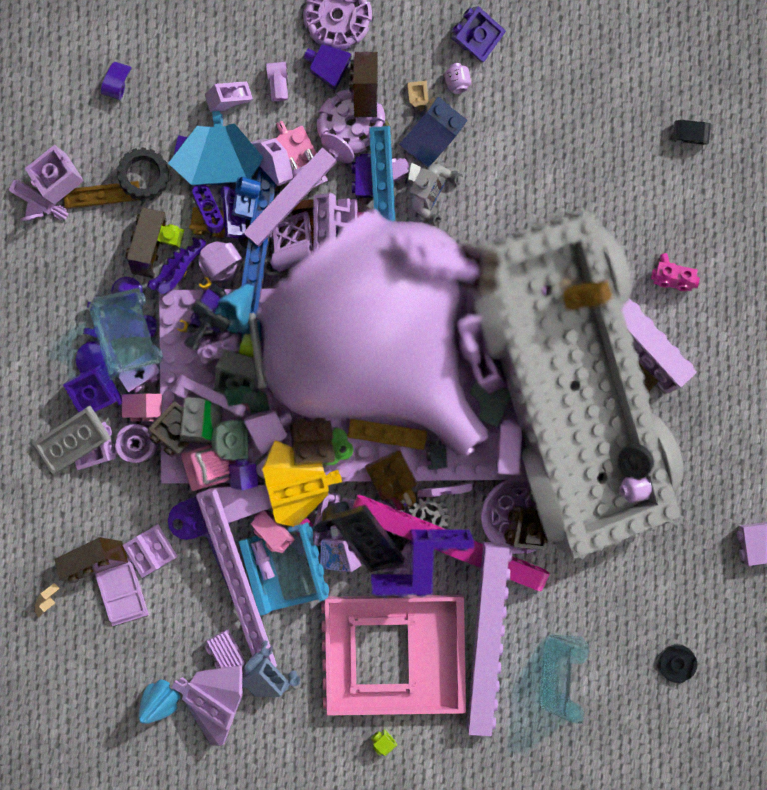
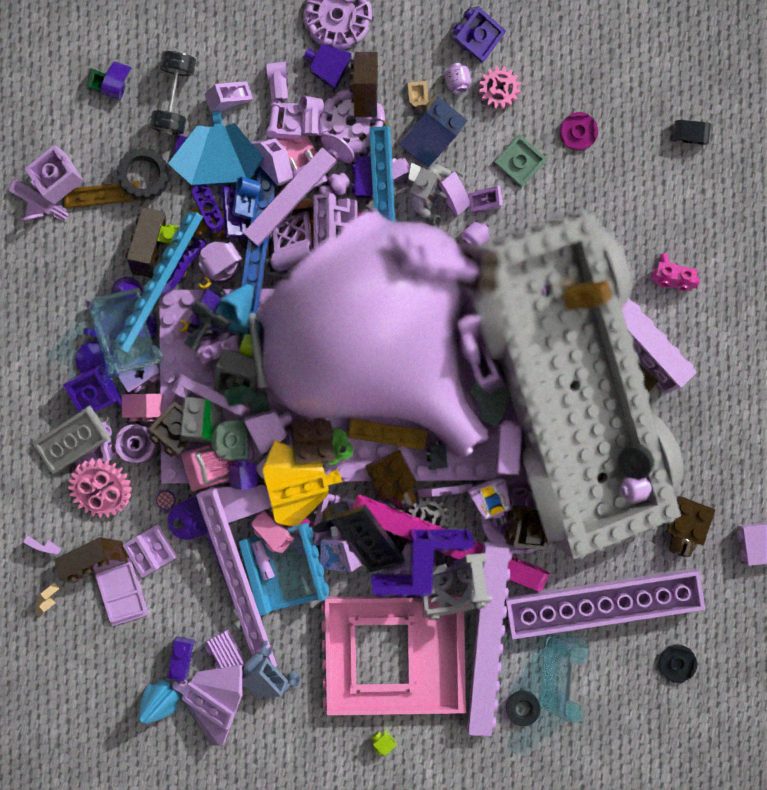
none -> lavender slope [23,536,62,554]
none -> bright pink gear [68,458,132,518]
none -> dark green slope [86,68,106,93]
none -> dark azure plate [114,212,203,353]
none -> black axle [150,51,196,135]
none -> tile [156,490,176,510]
none -> dark purple brick [166,636,195,681]
none -> lavender plate [266,100,302,140]
none -> lavender piece [298,96,324,136]
none -> lavender animal [318,172,350,196]
none -> light grey fence [421,554,492,621]
none -> lavender slope [438,172,471,216]
none -> lavender head [461,222,490,246]
none -> torso [467,476,511,526]
none -> lavender slope [469,186,502,212]
none -> bright pink gear [479,66,521,109]
none -> sand green tile [493,134,548,188]
none -> lavender brick [505,568,705,639]
none -> black tyre [506,690,541,726]
none -> magenta tile [560,112,599,151]
none -> dark brown plate [666,496,716,557]

